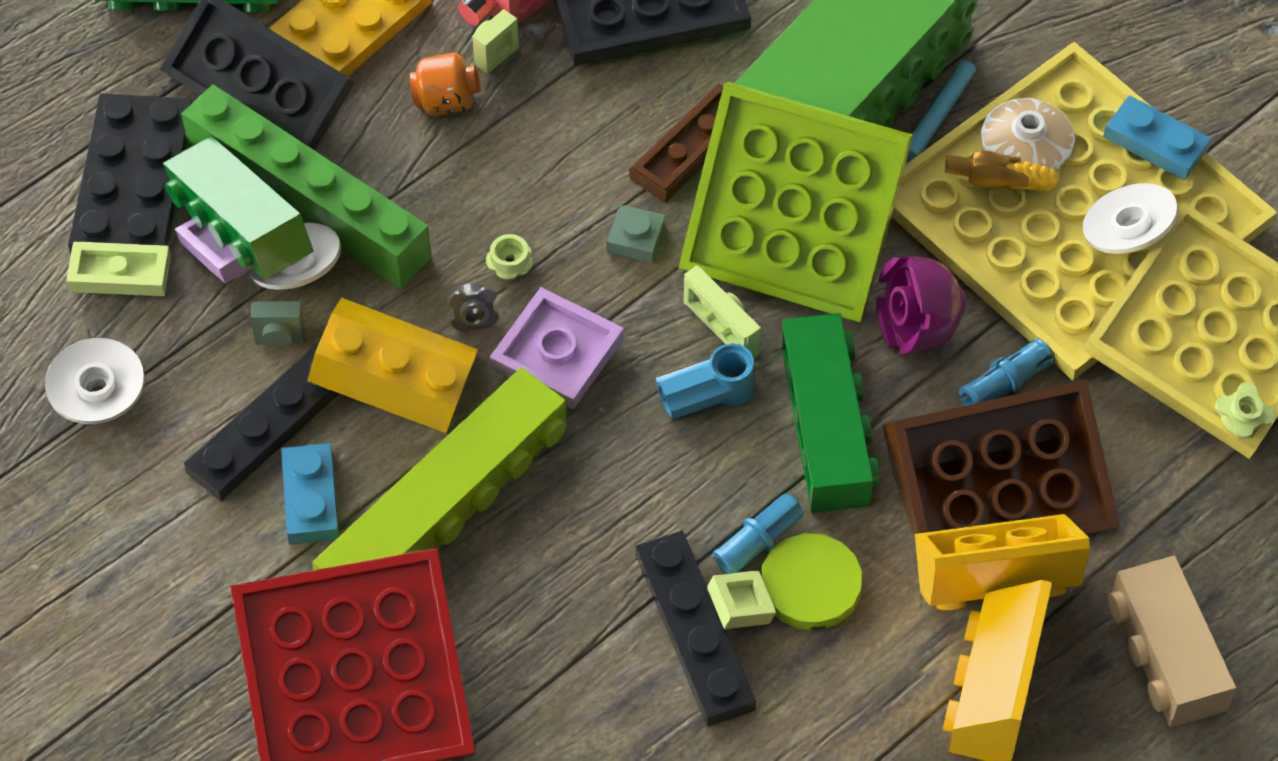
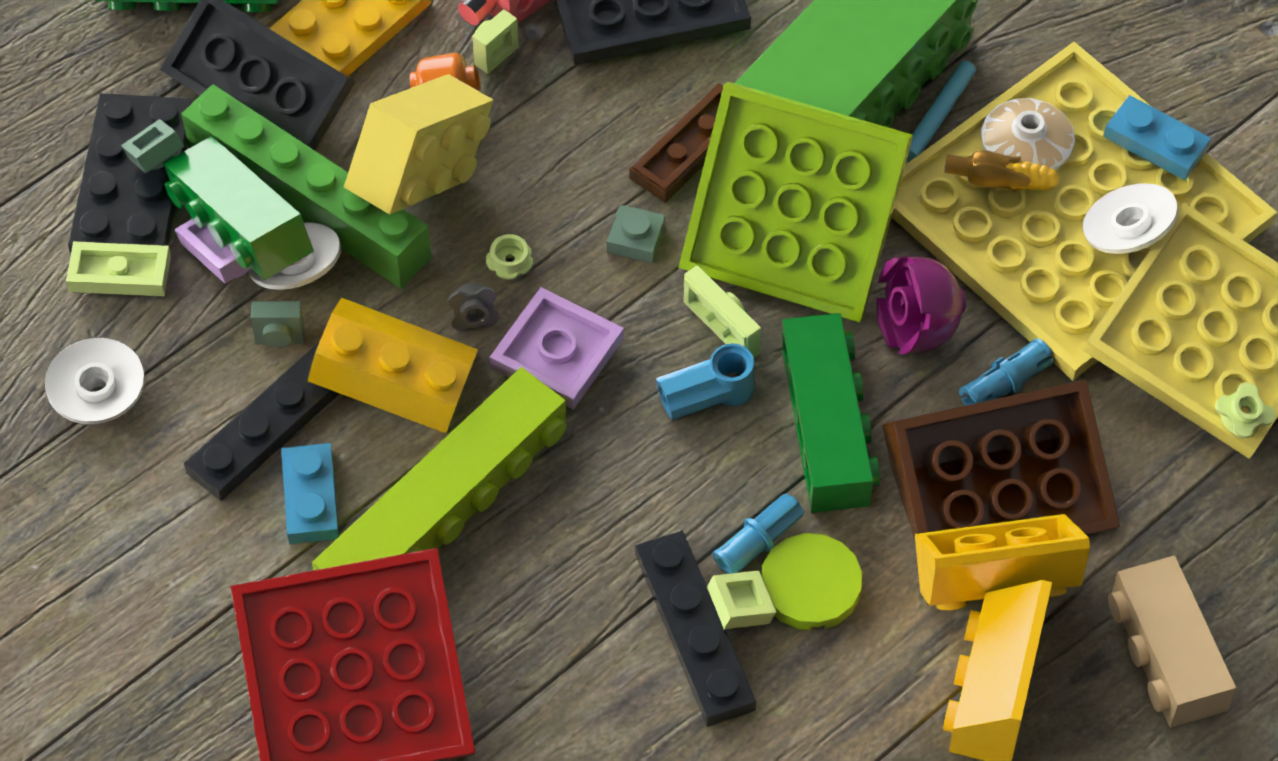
none -> sand green plate [121,119,184,173]
none -> light yellow brick [344,74,494,215]

